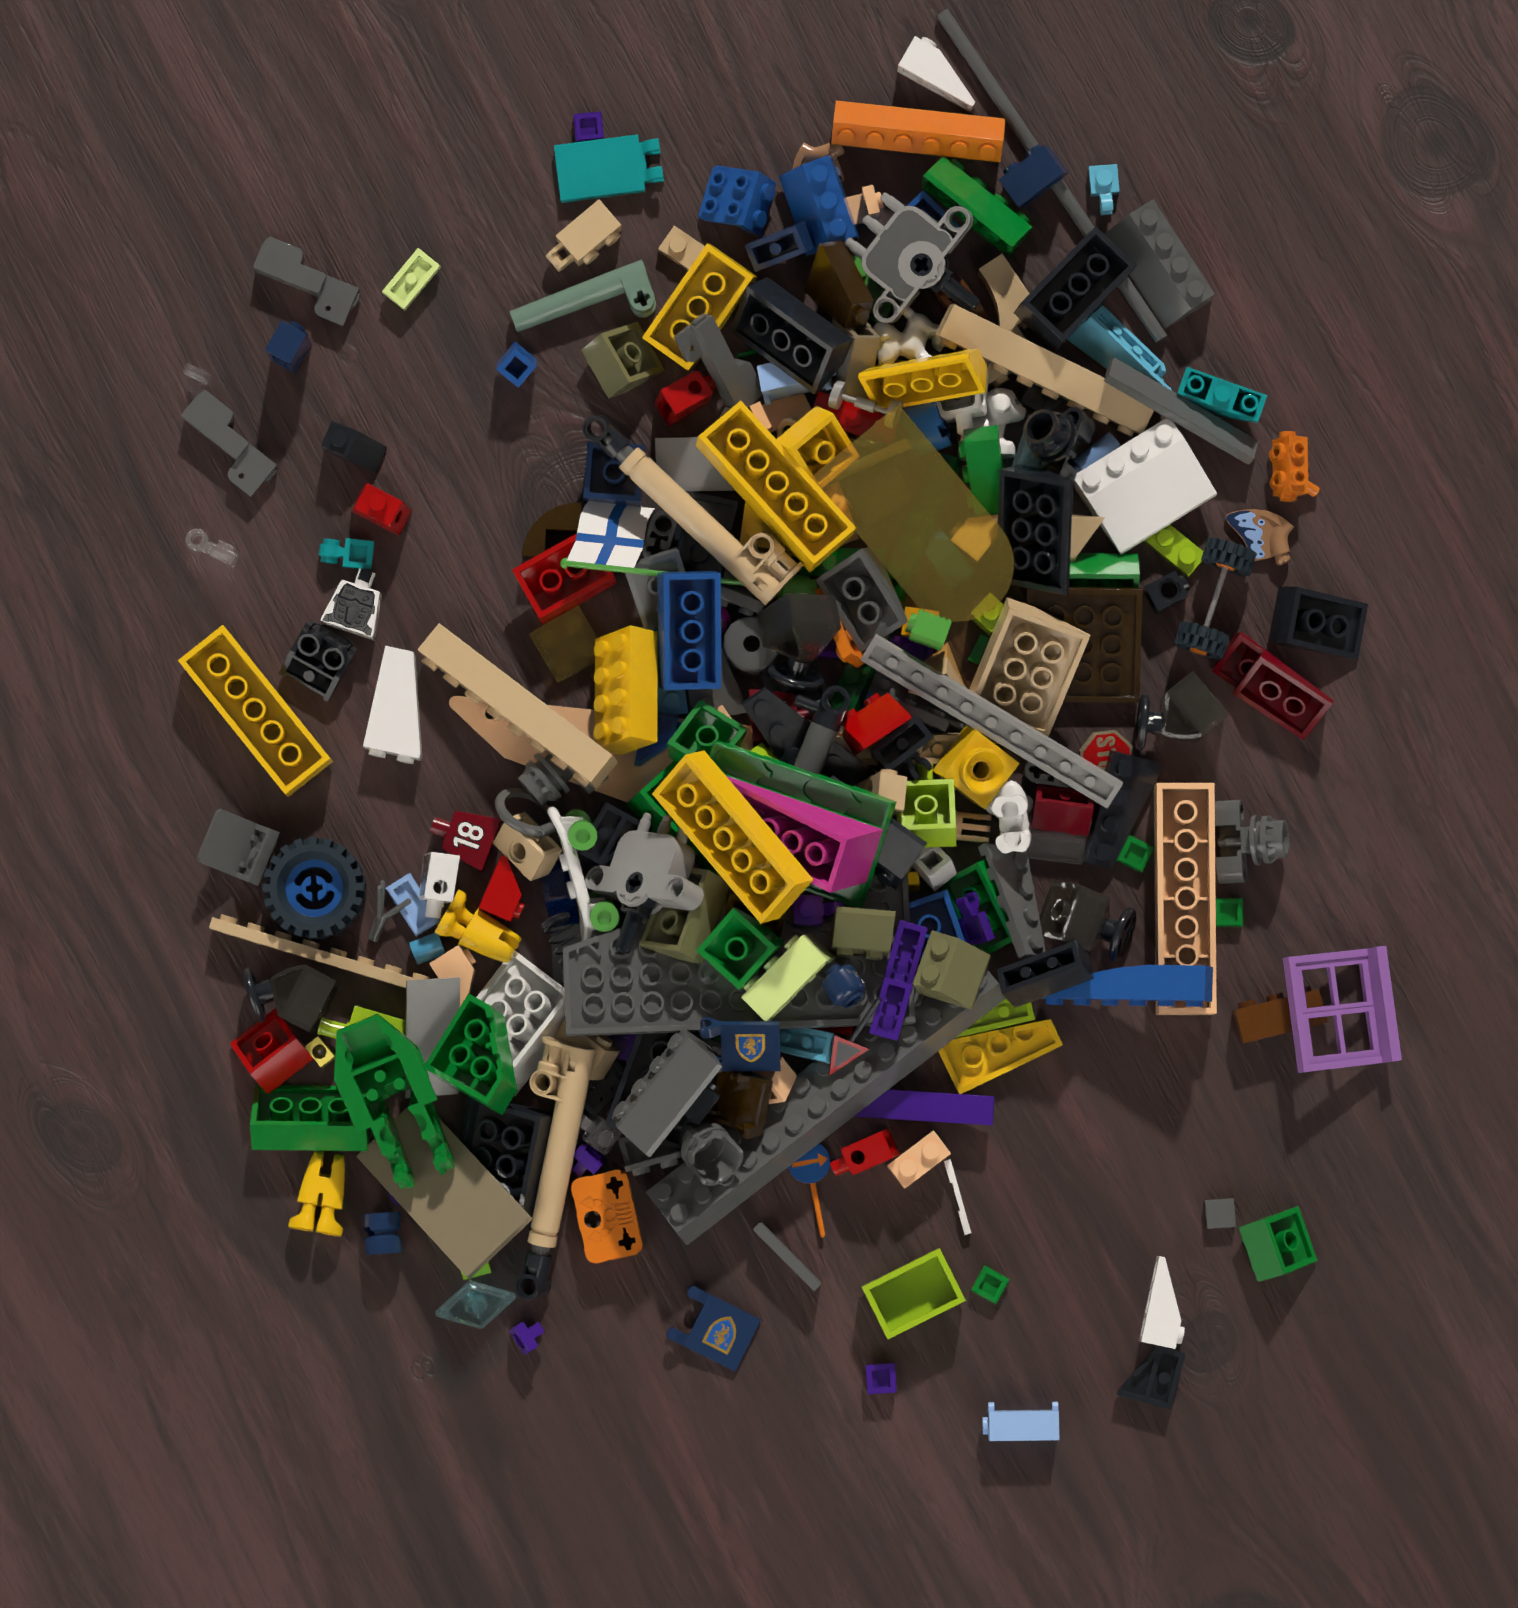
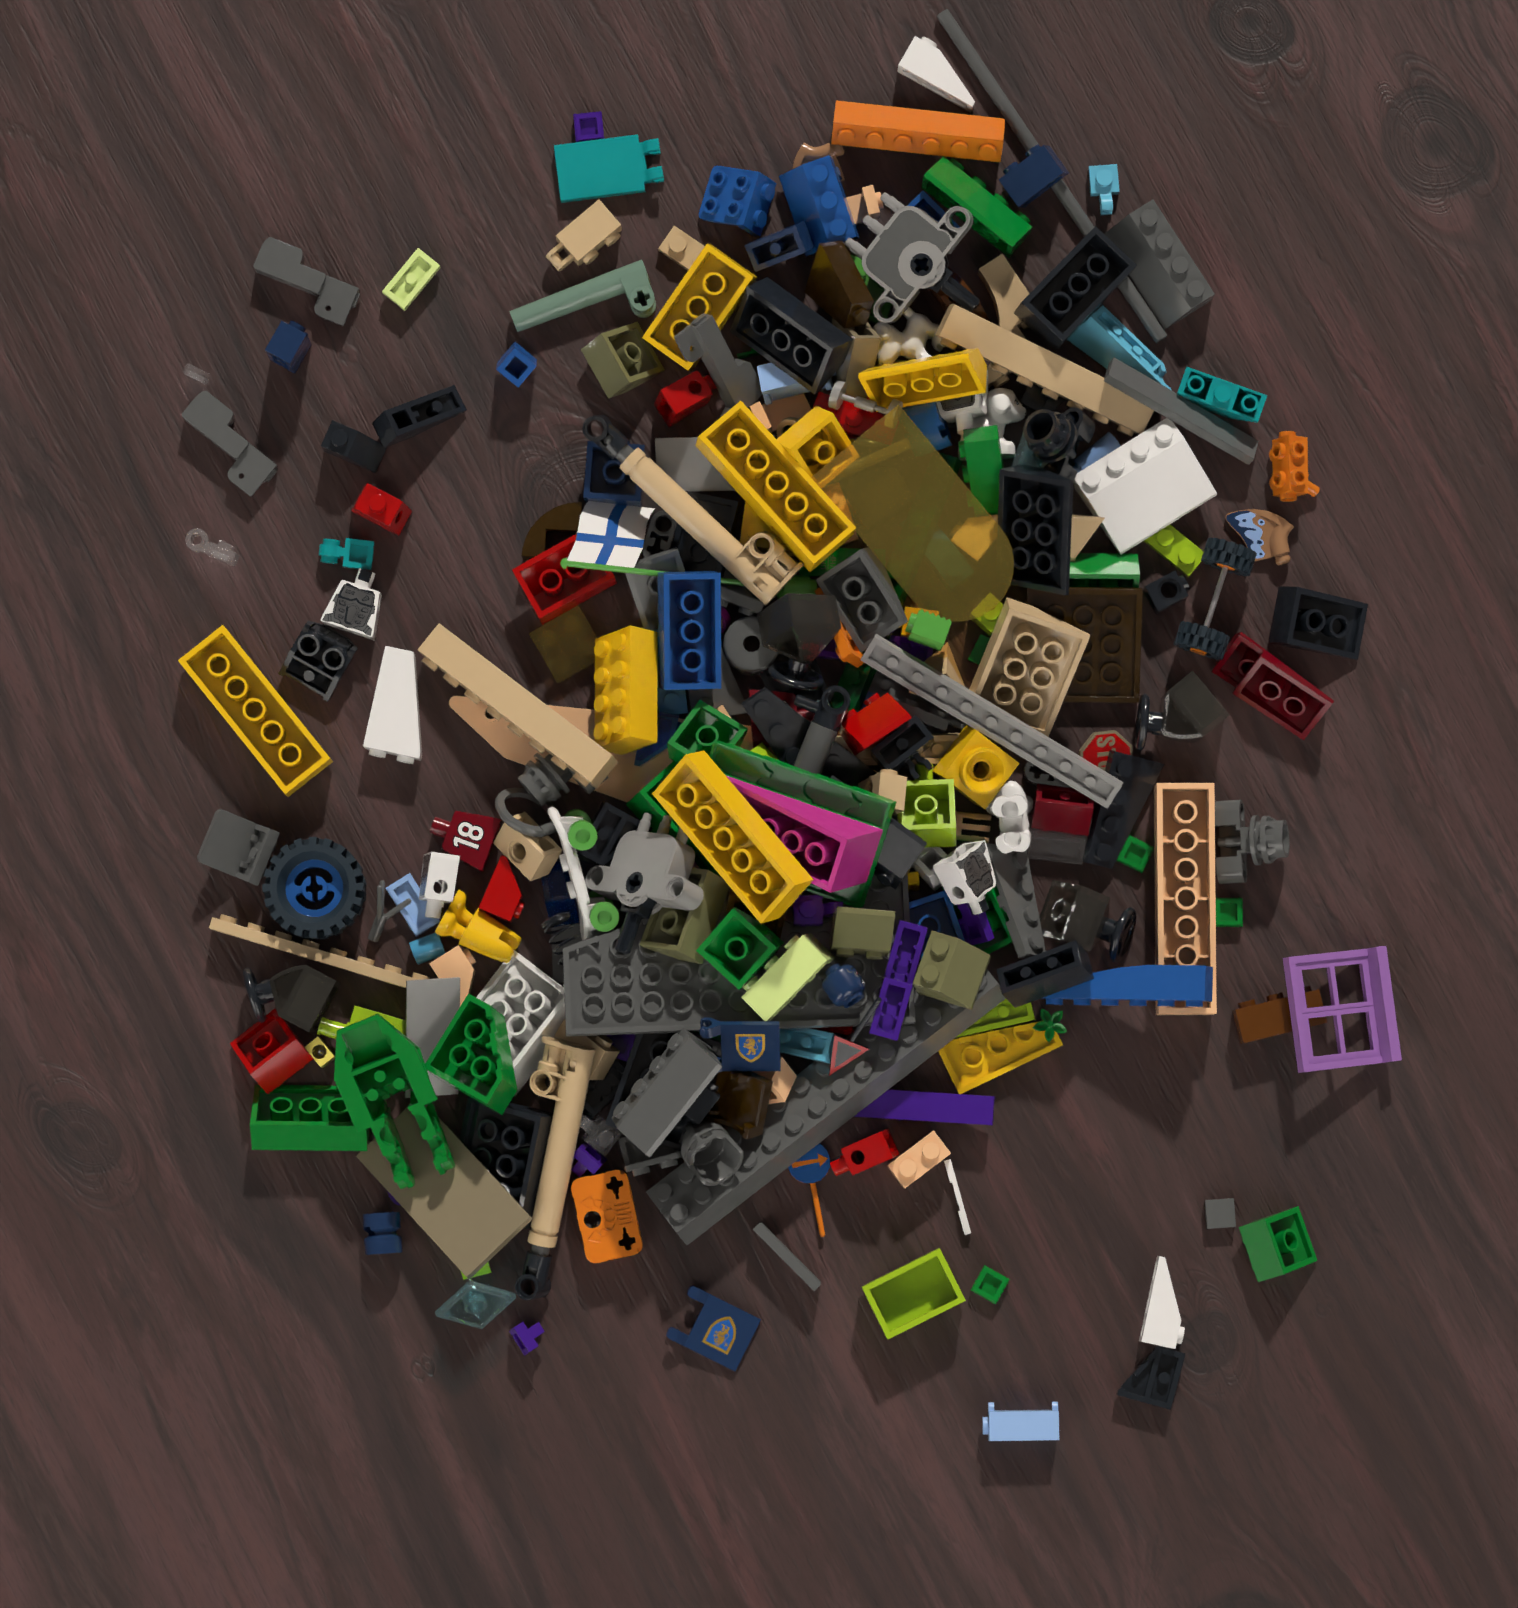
yellow piece [288,1151,345,1237] -> none
dark purple plate [865,1363,897,1394] -> none
none -> black slope [372,385,467,448]
none -> white torso [933,840,996,915]
none -> green plant [1033,1009,1067,1042]

